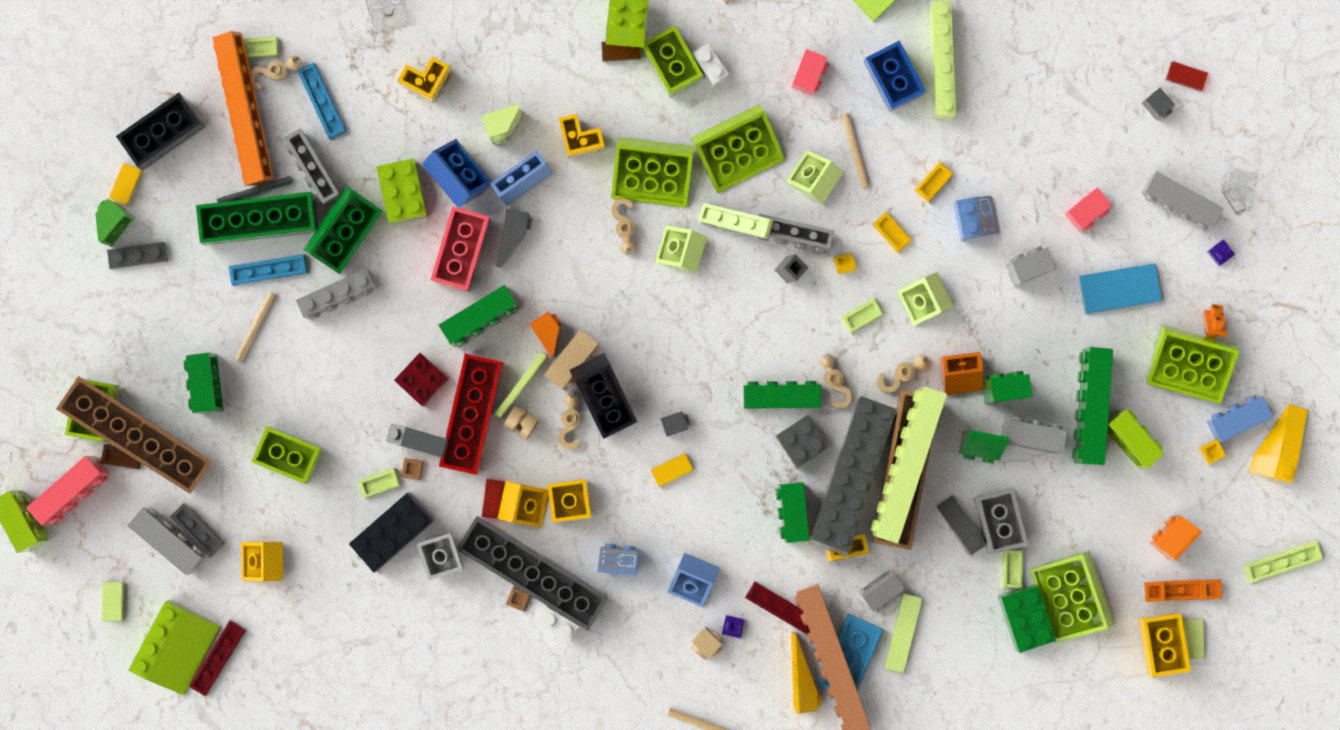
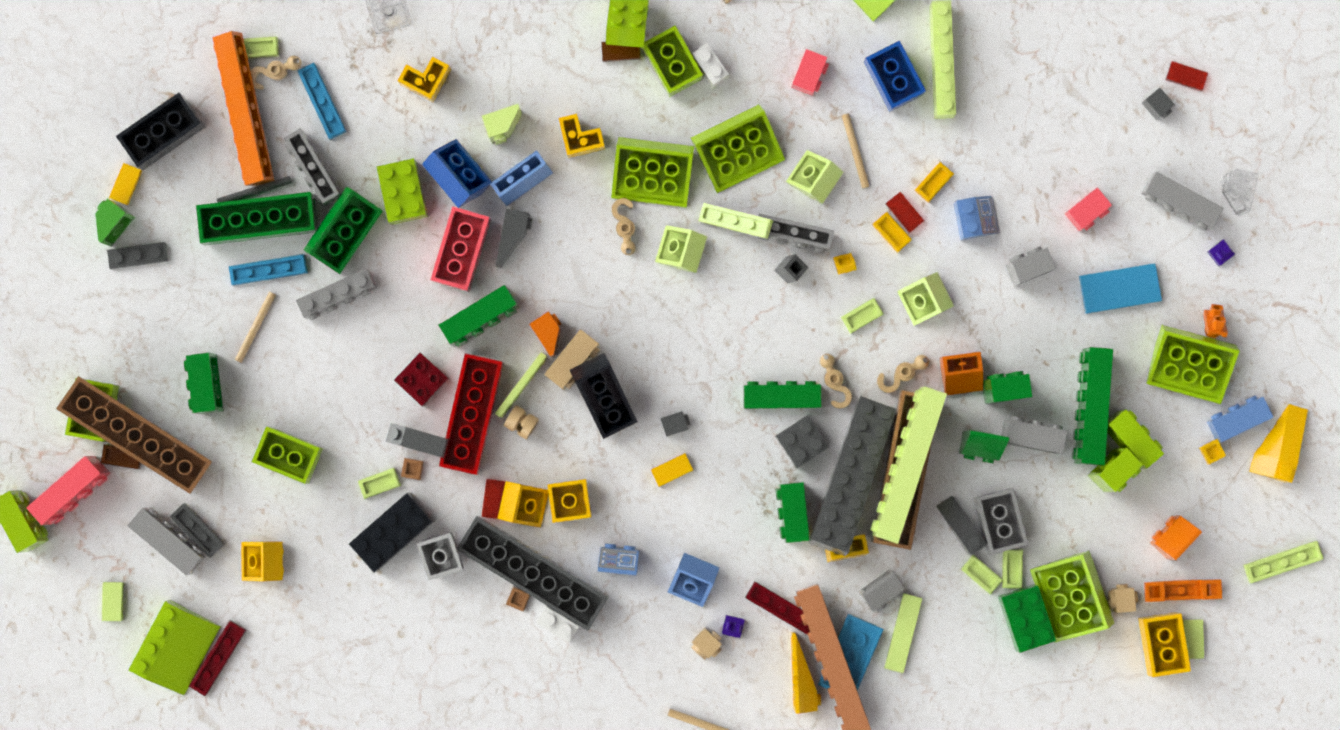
tan piece [558,392,581,449] -> none
none -> clear red tile [885,192,924,233]
none -> yellowish green tile [961,555,1003,595]
none -> lime brick [1087,448,1143,492]
none -> tan brick [1108,584,1138,613]

